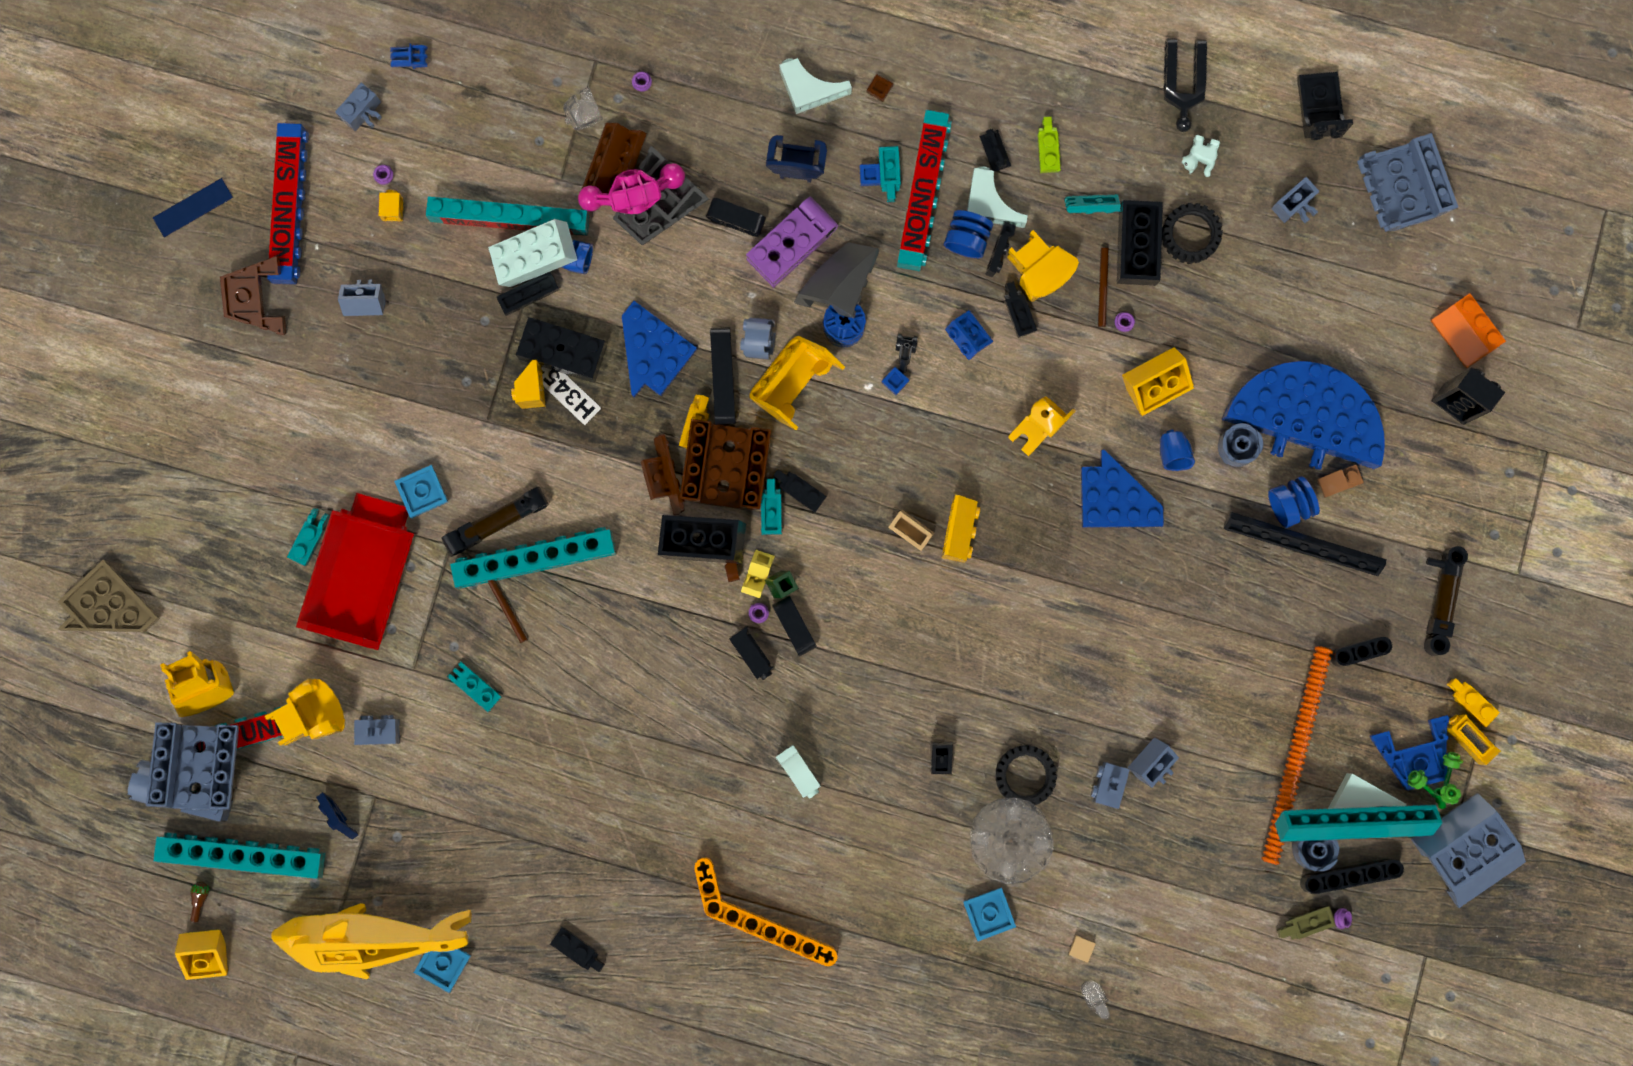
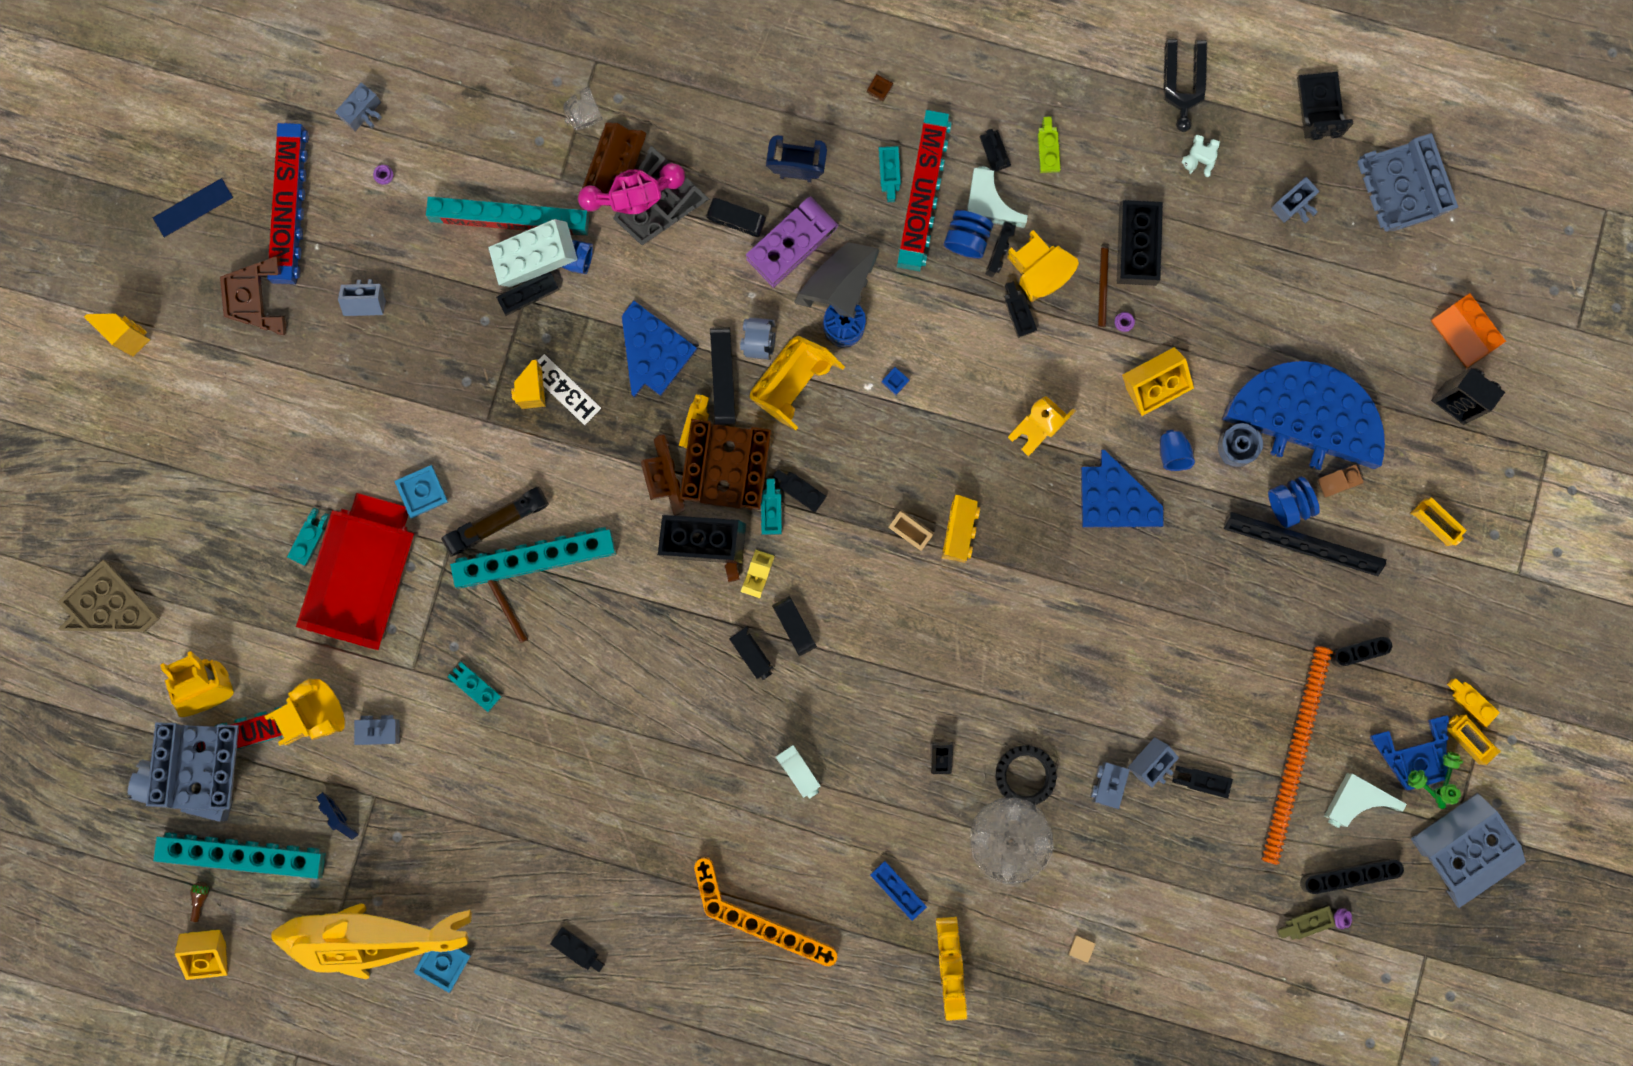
yellow brick [379,190,403,221] -> none
blue arm [390,44,428,69] -> none
black brick [516,317,607,383] -> none
medium lavender plate [632,72,652,92] -> none
medium lavender plate [749,603,769,623] -> none
dark green brick [765,570,799,599] -> none
light aqua arch [779,58,852,114] -> none
blue plate [860,164,881,186] -> none
black piece [895,333,918,374] -> none
blue bracket [945,310,993,360] -> none
dark azure plate [963,887,1016,941] -> none
teal hinge [1064,195,1121,214] -> none
clear arm [1081,980,1110,1019] -> none
black tyre [1162,203,1223,264] -> none
teal brick [1275,805,1443,842] -> none
sand blue brick [1292,840,1339,871] -> none
piece [1424,546,1468,656] -> none
none -> yellow slope [84,314,150,357]
none -> blue plate [870,861,927,921]
none -> yellow piece [936,916,967,1021]
none -> black hinge [1172,766,1233,799]
none -> yellow window [1410,497,1467,546]

